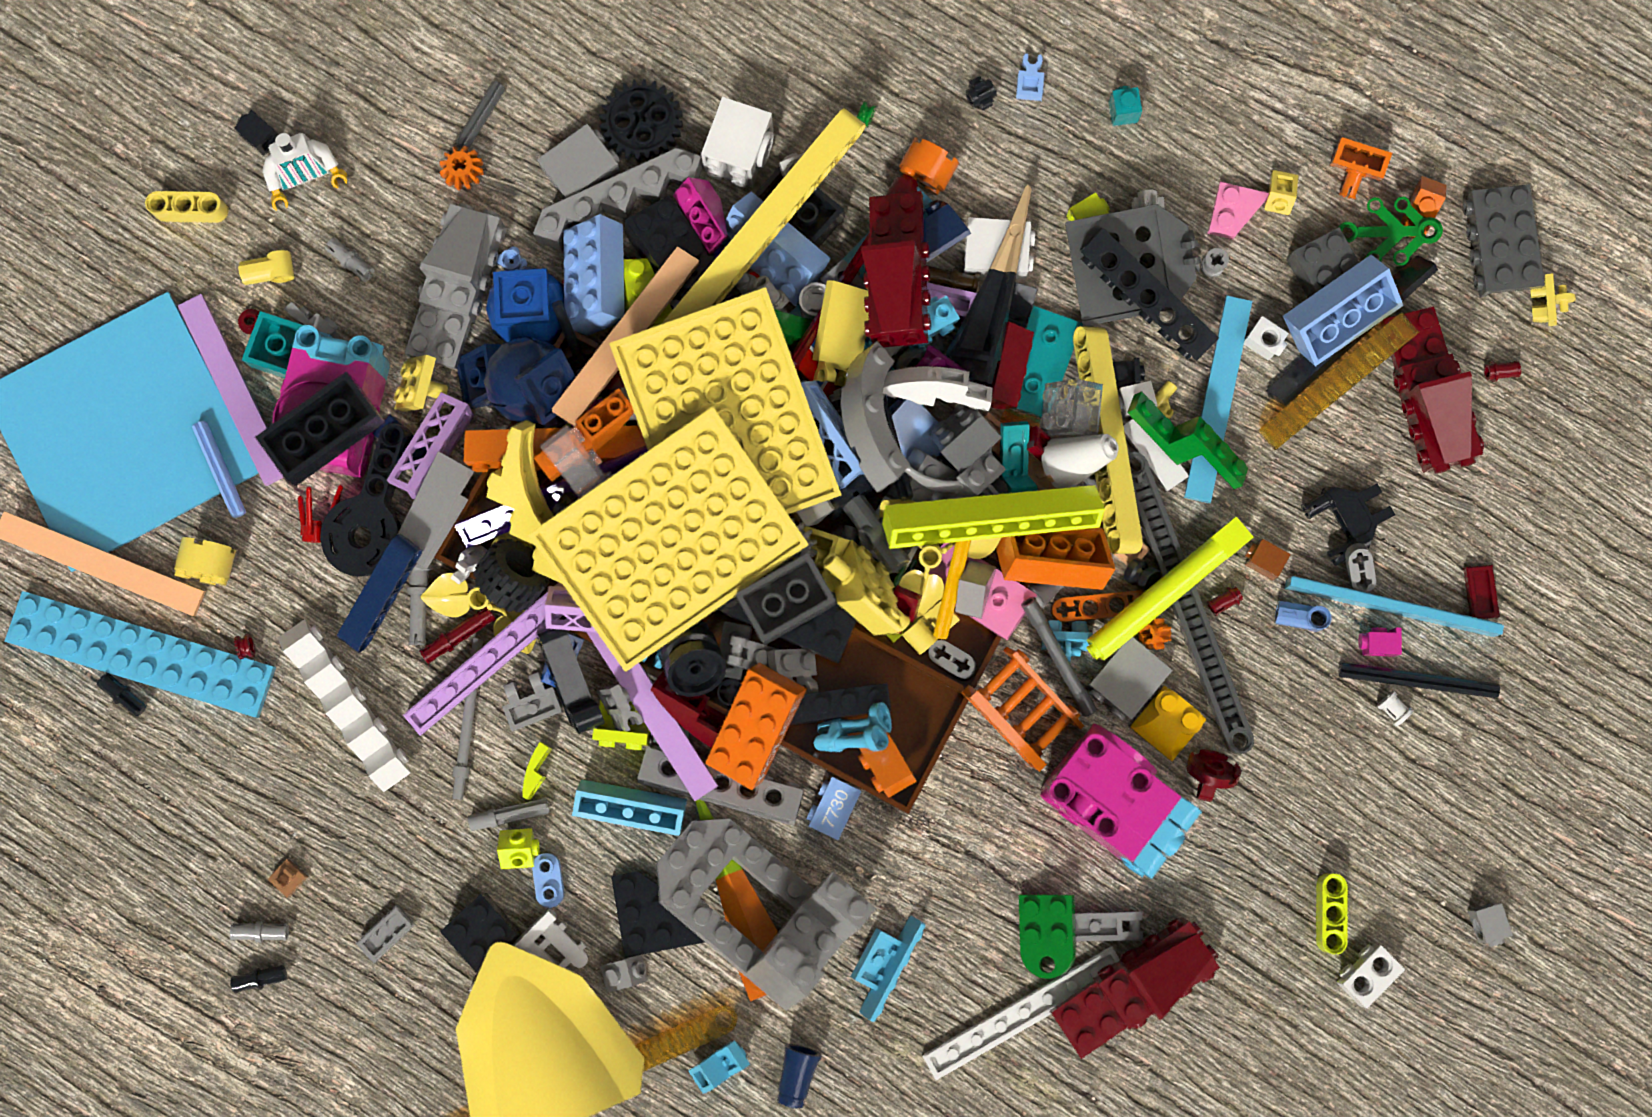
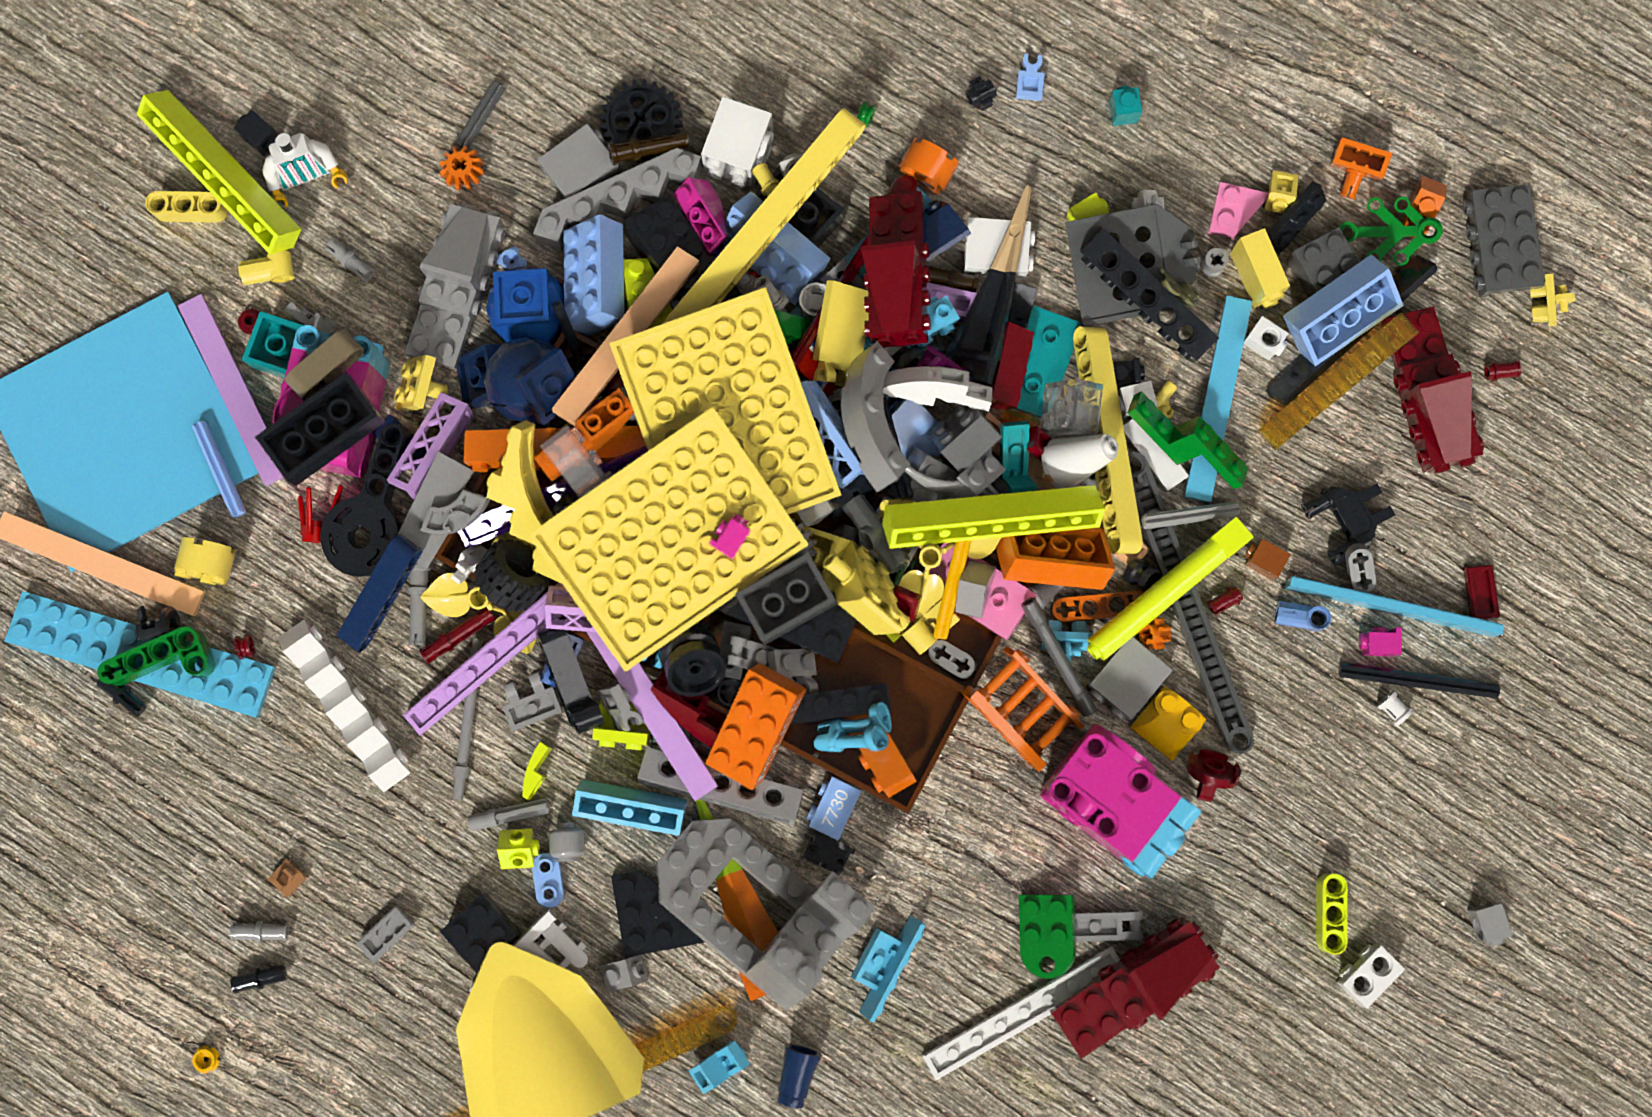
none -> green beam [97,626,216,686]
none -> neon yellow brick [136,90,302,255]
none -> black piece [136,606,180,640]
none -> yellow plate [192,1046,219,1074]
none -> dark tan beam [285,329,364,401]
none -> light grey tile [420,489,490,535]
none -> light grey head [549,823,585,862]
none -> dark brown pin [608,131,689,165]
none -> dark pink brick [709,513,751,559]
none -> light yellow pin [752,163,780,197]
none -> black piece [803,829,856,876]
none -> light grey axle [1141,501,1240,529]
none -> olive plate [1160,268,1200,307]
none -> light yellow brick [1230,228,1290,309]
none -> black plate [1267,181,1327,257]

